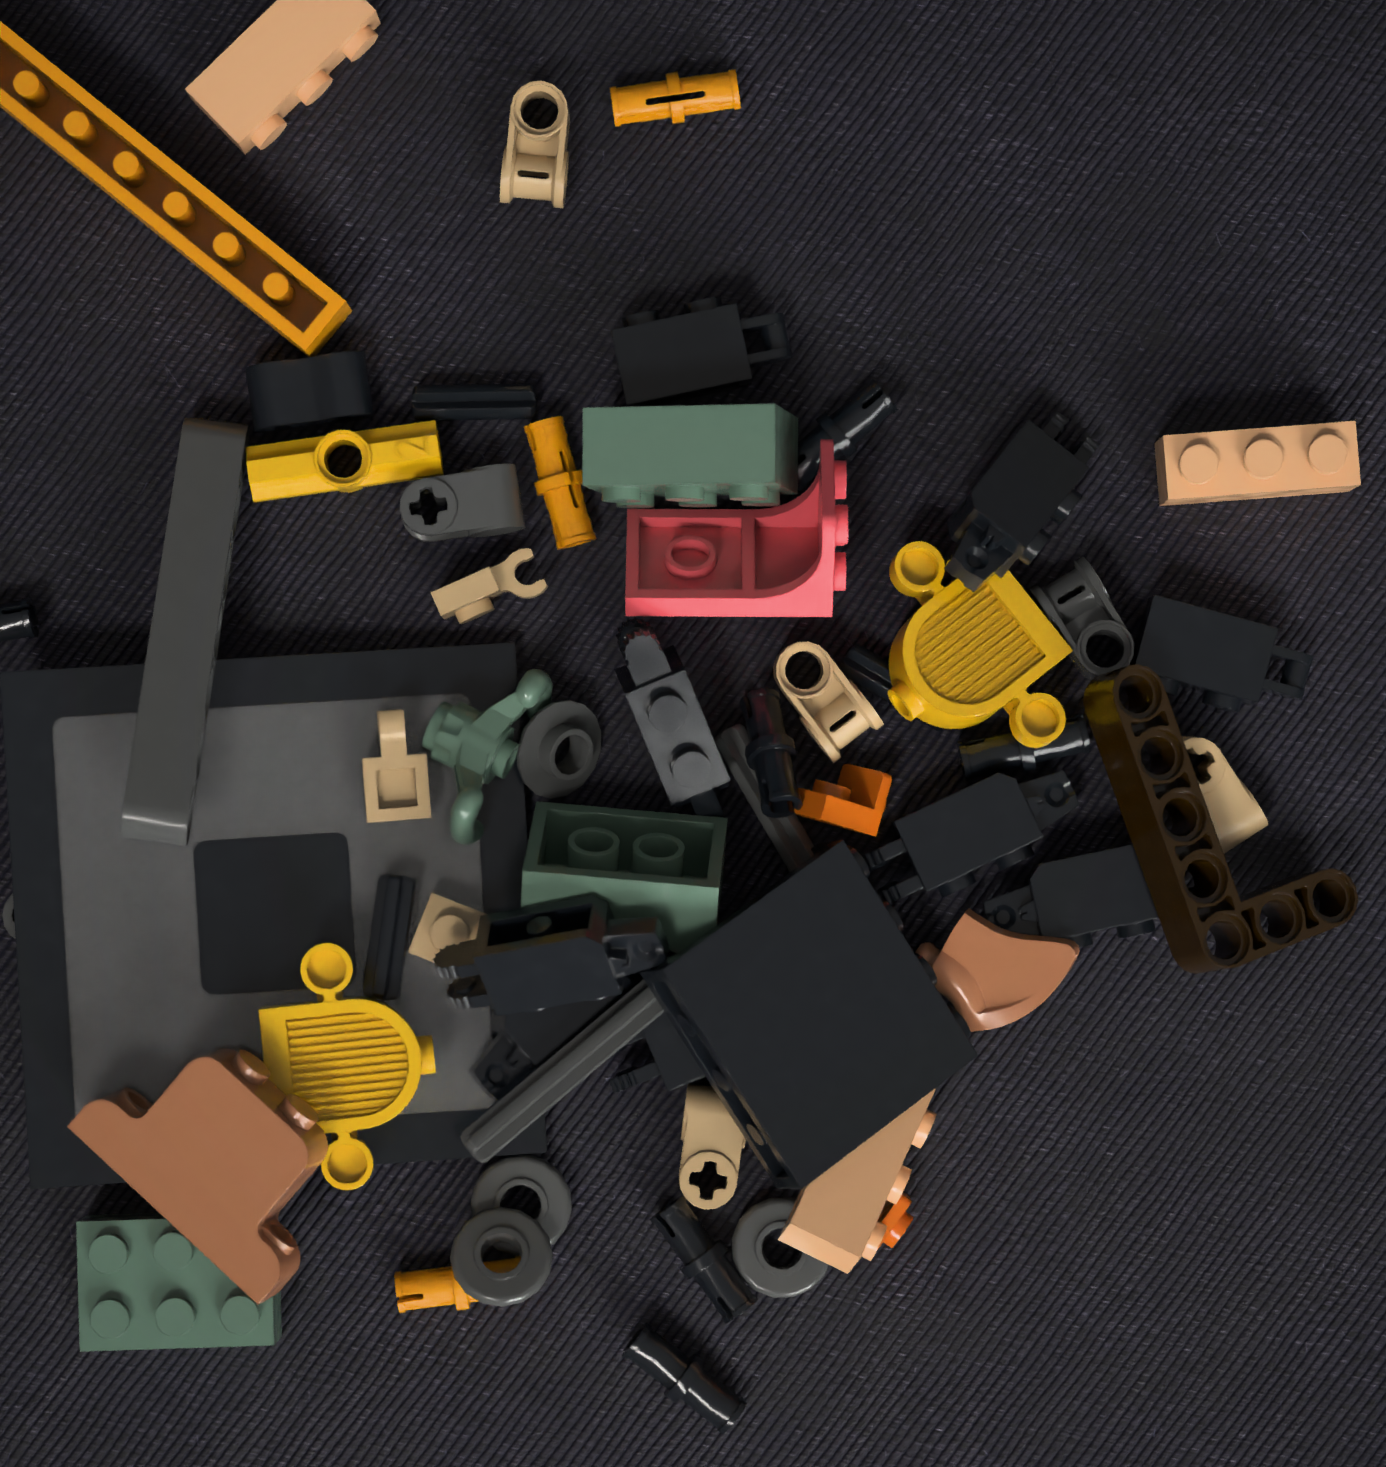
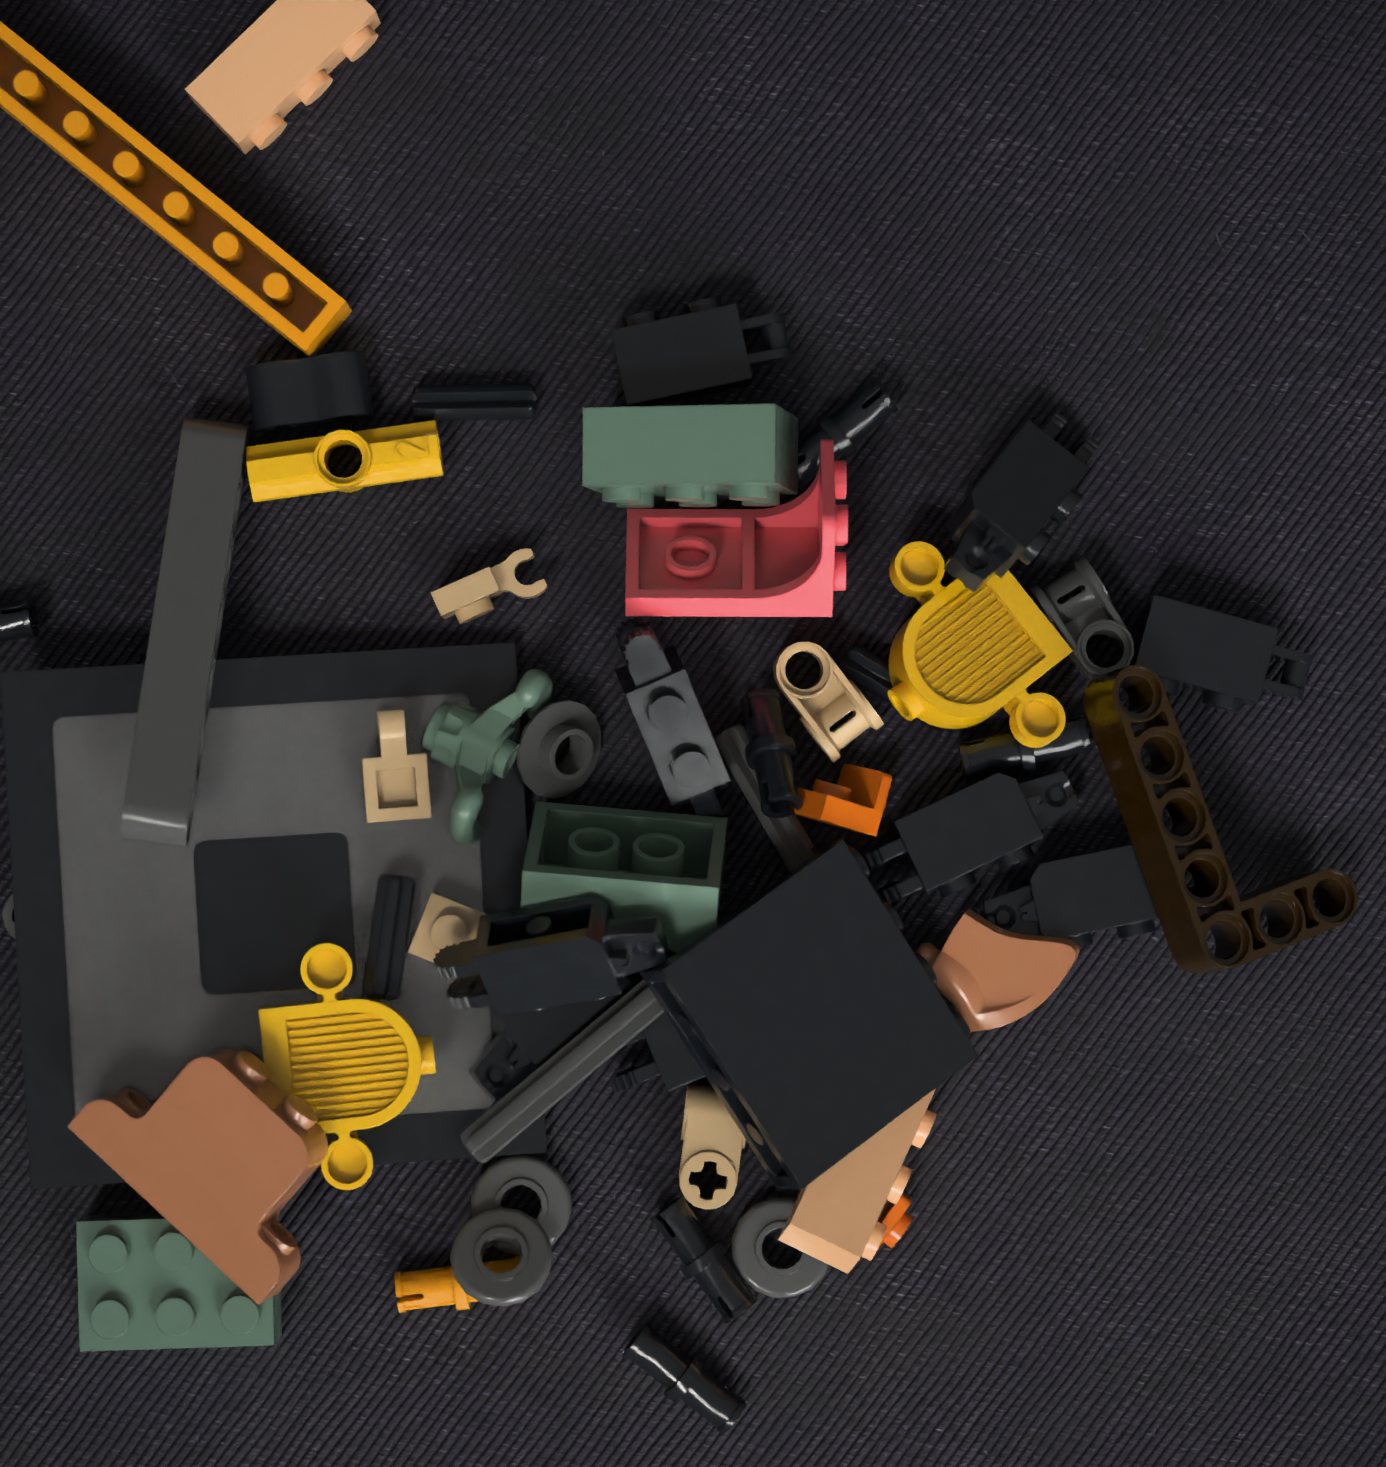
dark grey piece [400,464,525,542] -> none
tan piece [500,81,570,209] -> none
light orange pin [524,416,596,550] -> none
light orange pin [609,69,741,127] -> none
light nougat brick [1154,421,1361,506] -> none
tan piece [1182,736,1268,854] -> none

